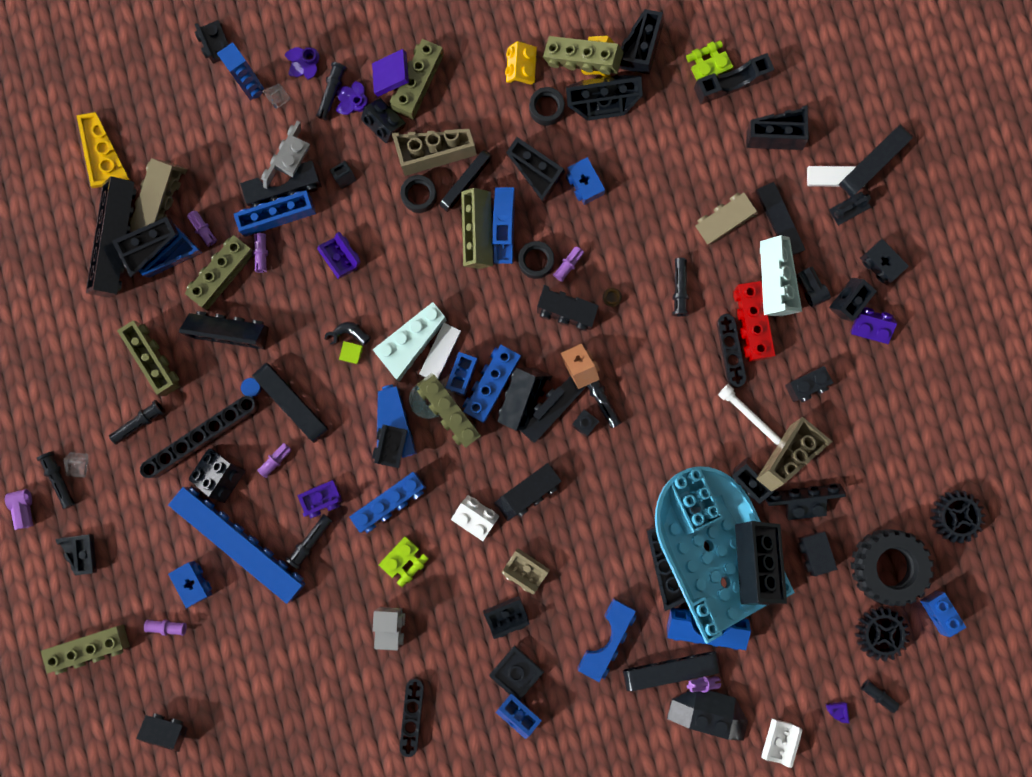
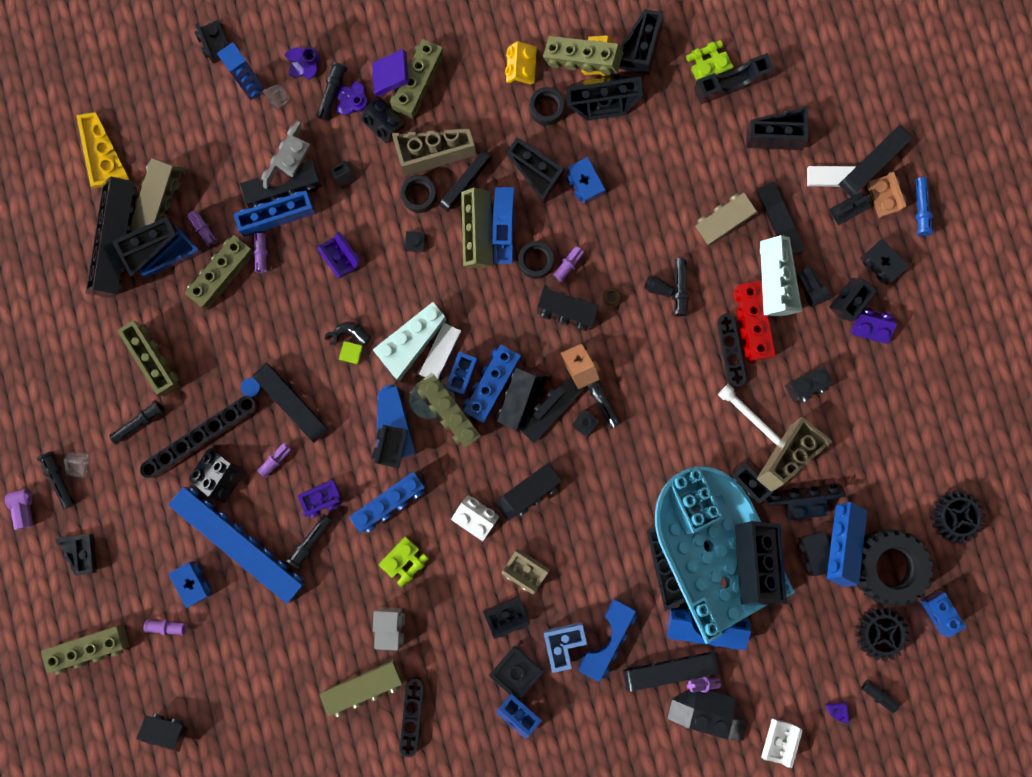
black slope [179,311,269,350] -> none
none -> olive brick [319,660,404,717]
none -> black plate [405,231,425,252]
none -> medium blue brick [543,622,587,673]
none -> black cone [644,275,674,298]
none -> blue brick [827,502,867,587]
none -> nougat bracket [866,172,907,218]
none -> blue pin [915,177,935,236]

